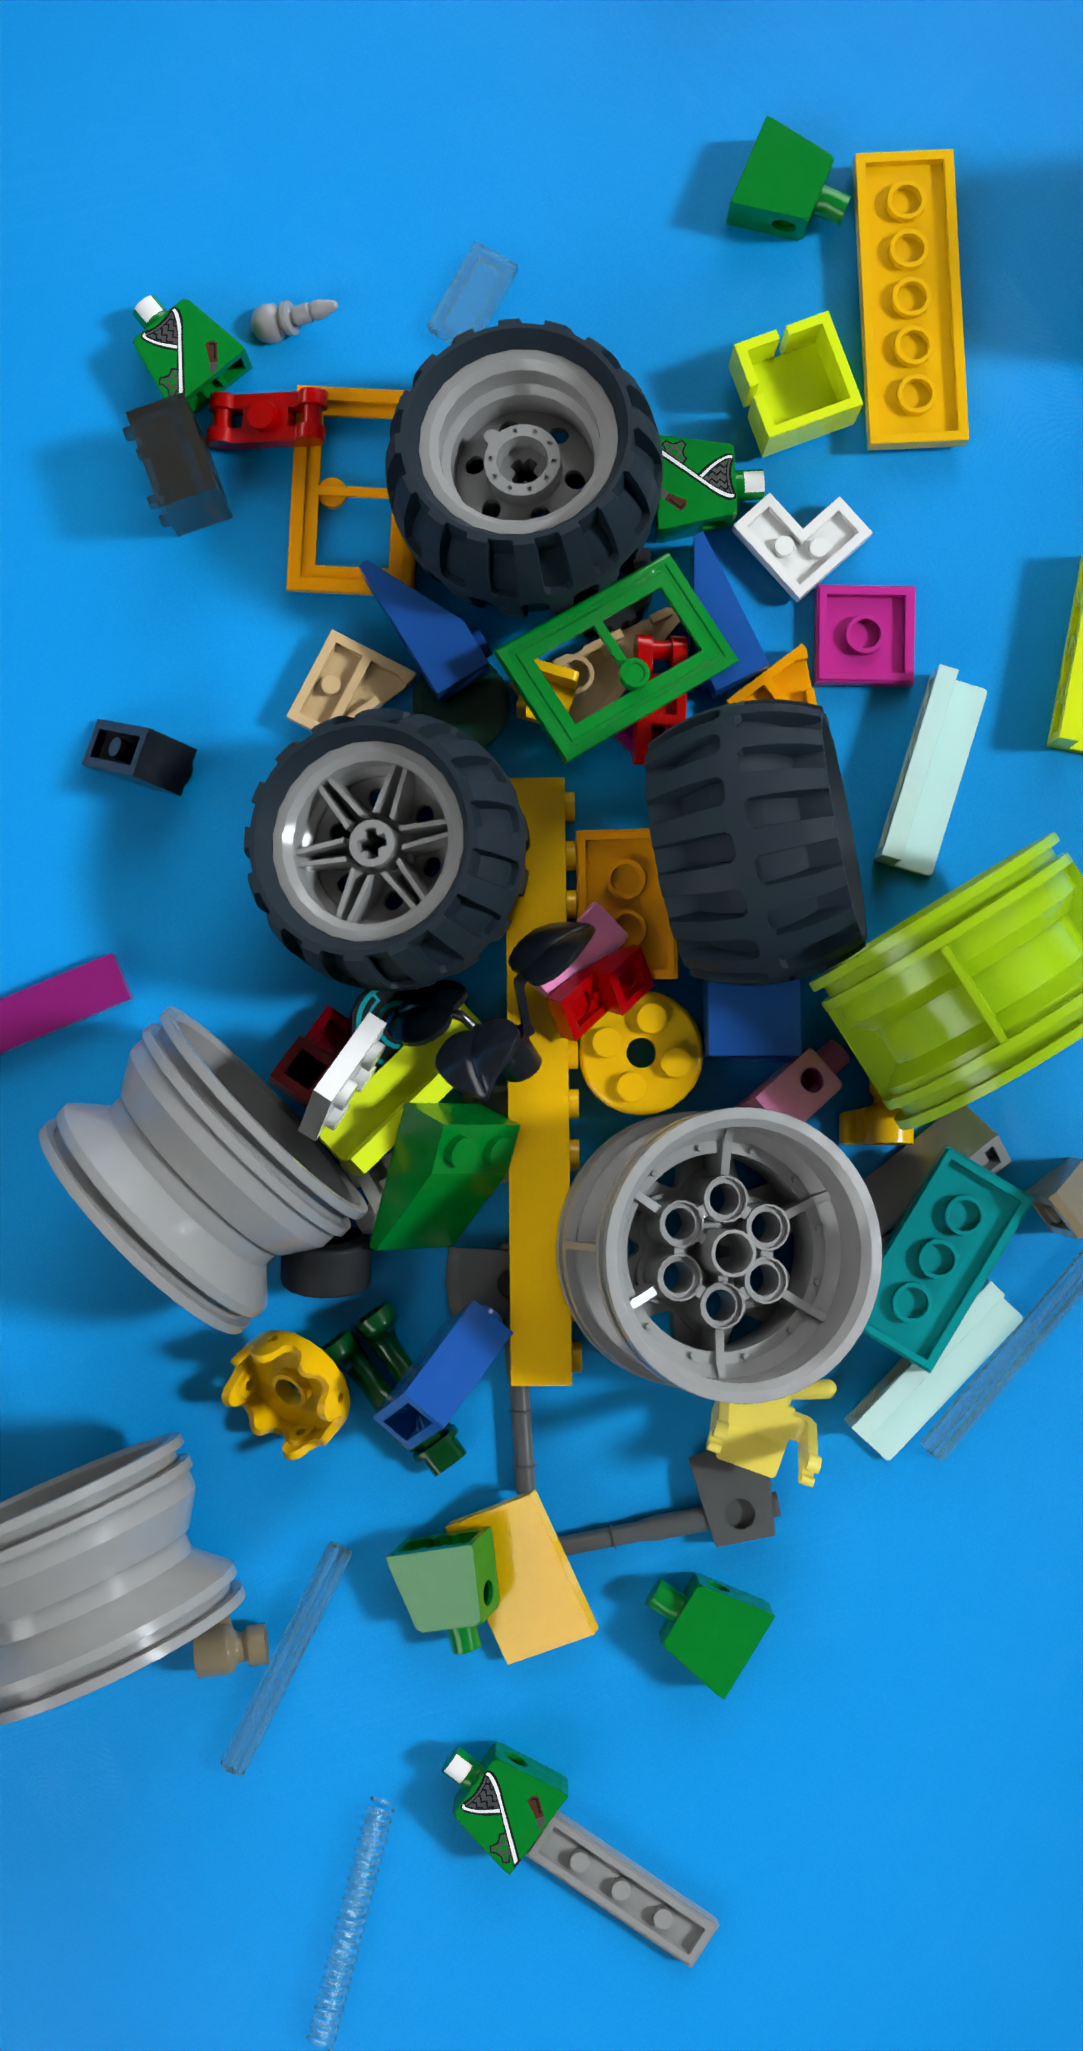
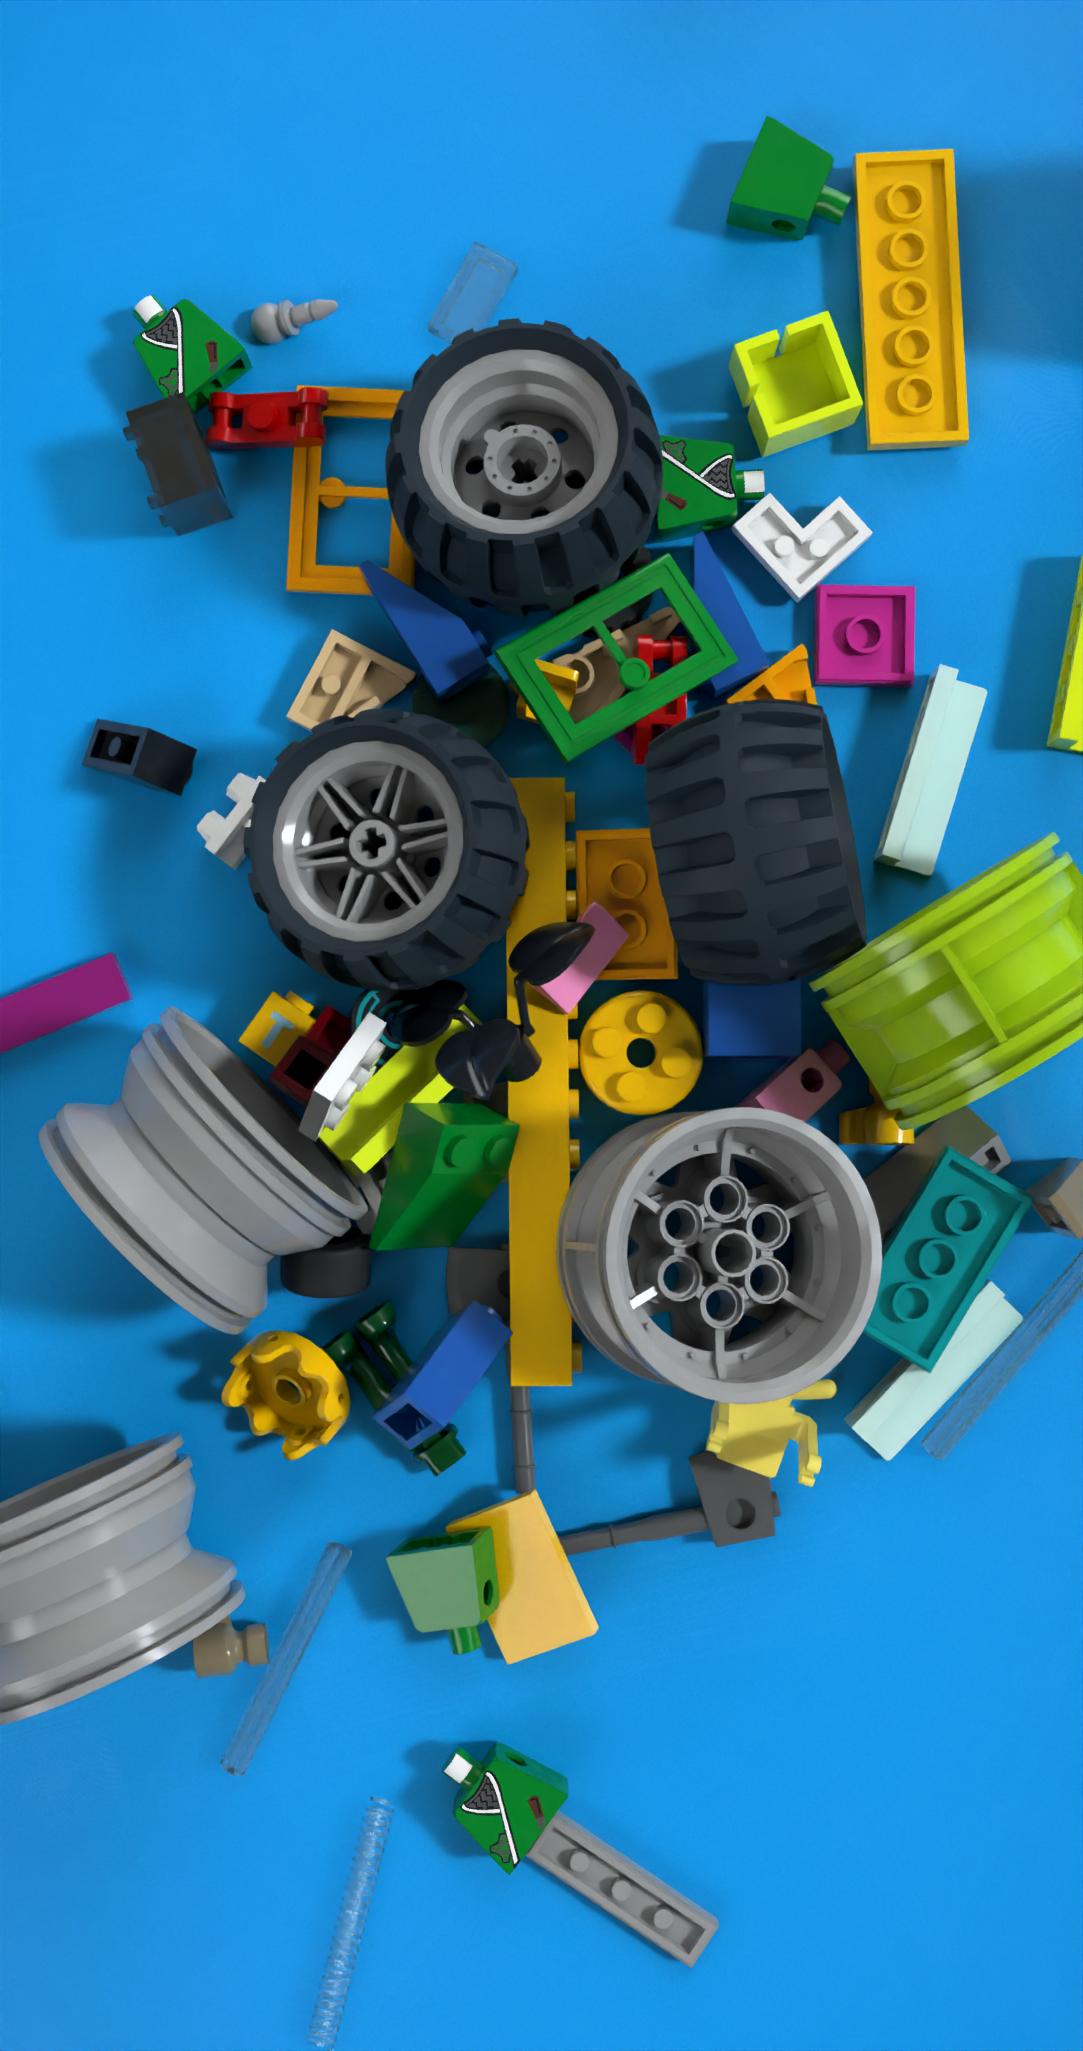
red slope [546,944,654,1042] -> none
green torso [645,1573,775,1699] -> none
none -> white hips [197,773,266,870]
none -> yellow brick [238,990,317,1067]

